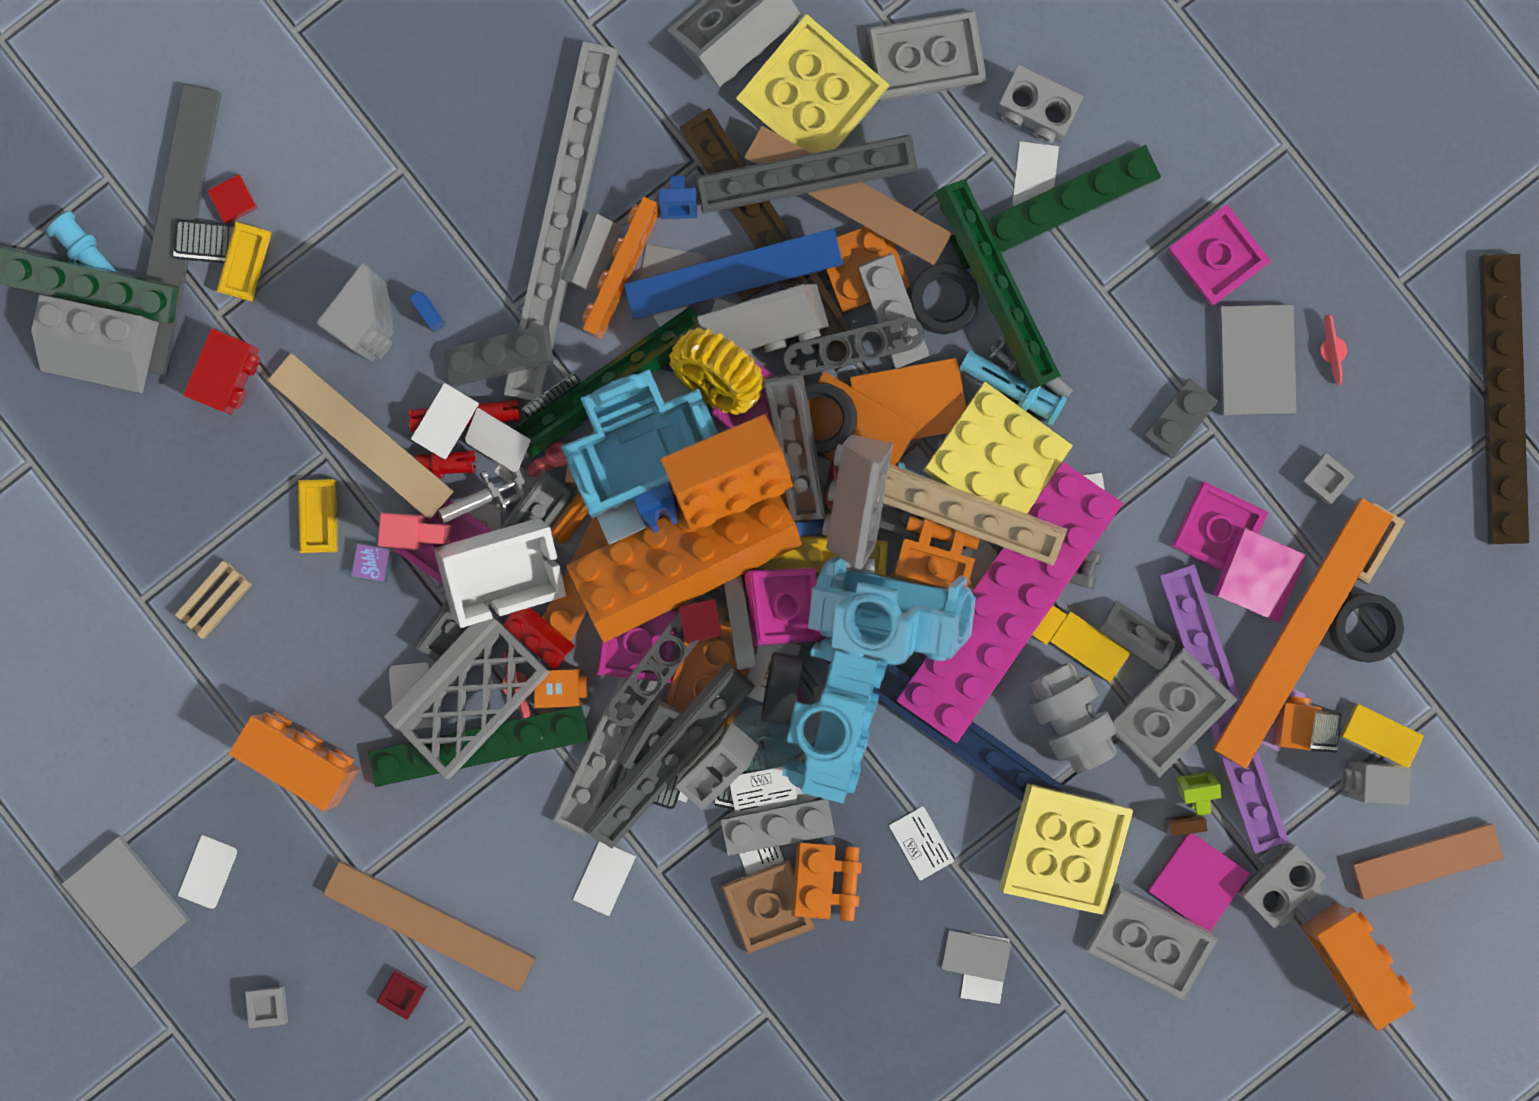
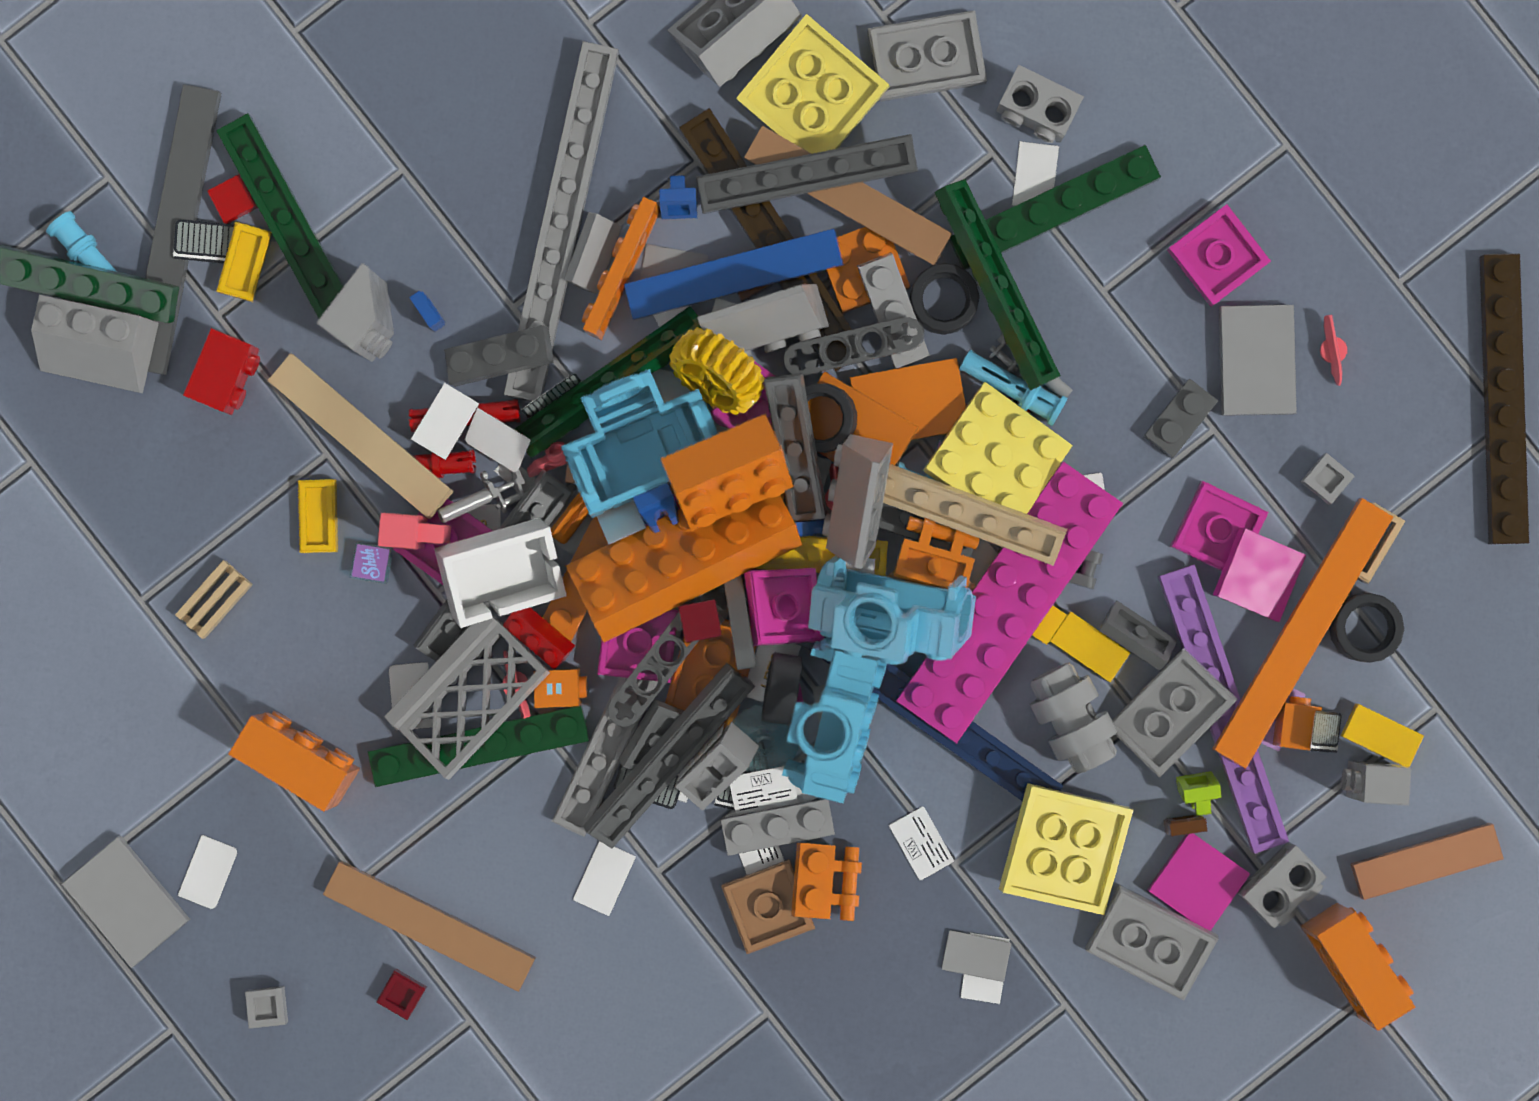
none -> dark green plate [216,113,344,319]

